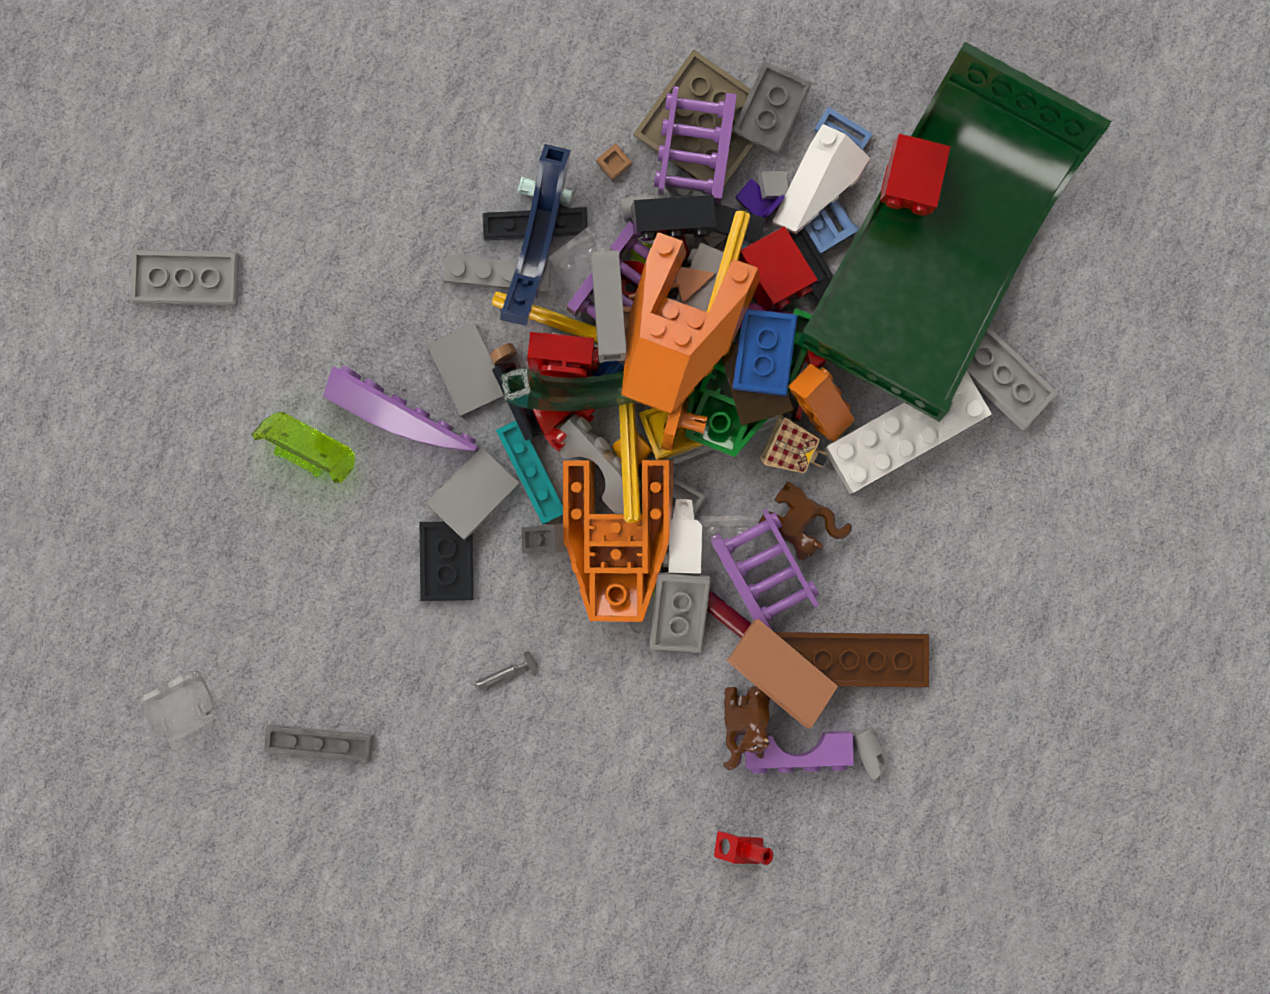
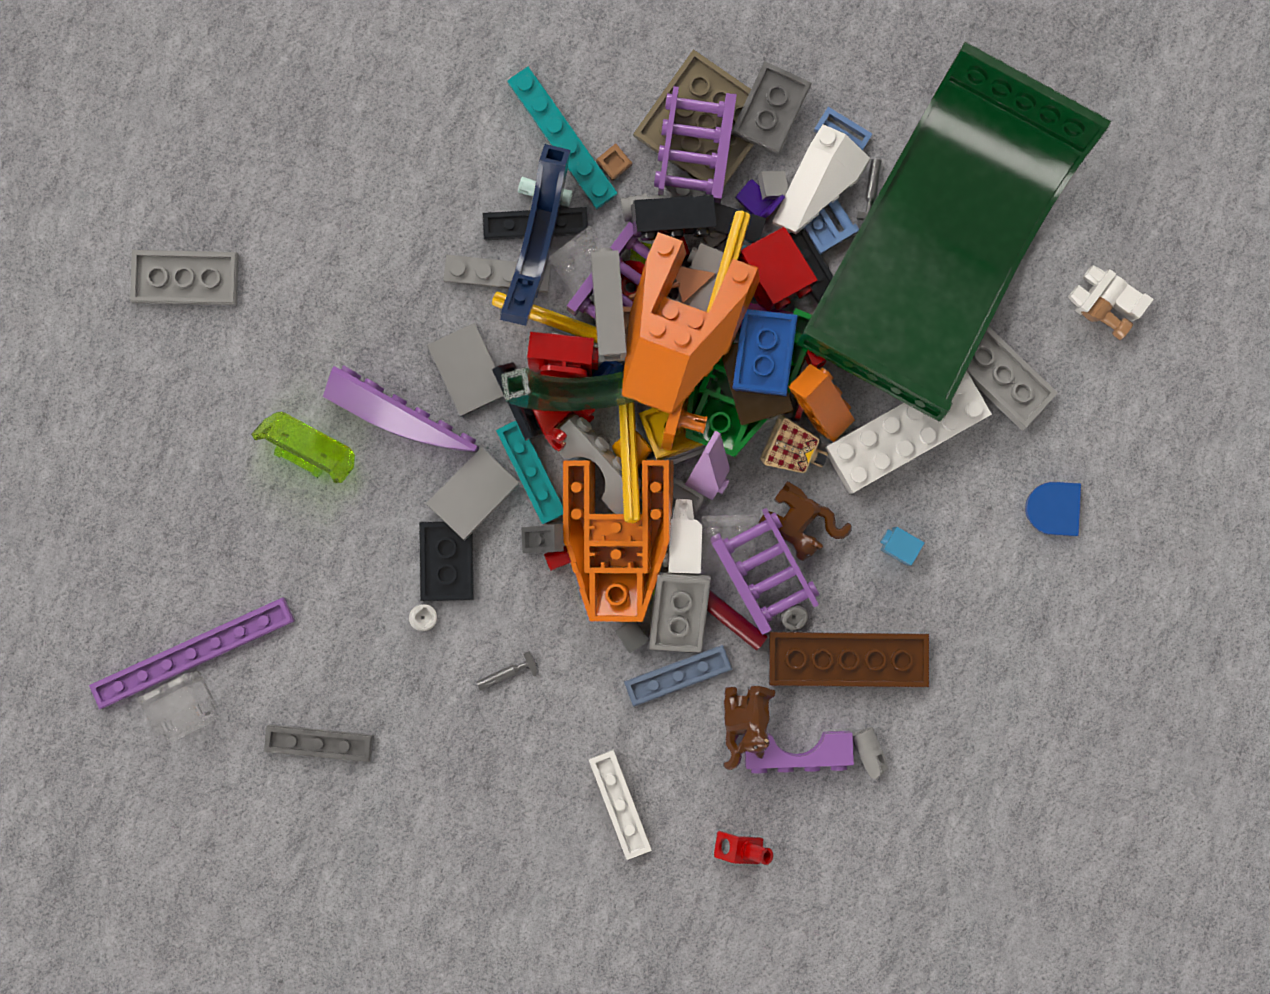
medium nougat tile [490,343,517,365] -> none
nougat tile [726,618,838,729] -> none
red brick [880,133,950,215] -> none
none -> medium lavender tile [89,597,295,709]
none -> white tile [409,604,437,631]
none -> teal plate [507,66,618,210]
none -> red hinge [544,545,571,571]
none -> white plate [589,749,652,860]
none -> dark grey beam [615,622,649,653]
none -> sand blue tile [624,645,732,707]
none -> lavender slope [685,431,730,500]
none -> light grey tile [780,603,808,630]
none -> flat silver piece [856,159,882,220]
none -> dark azure brick [880,527,925,566]
none -> blue tile [1025,482,1081,536]
none -> white hips [1068,265,1153,340]

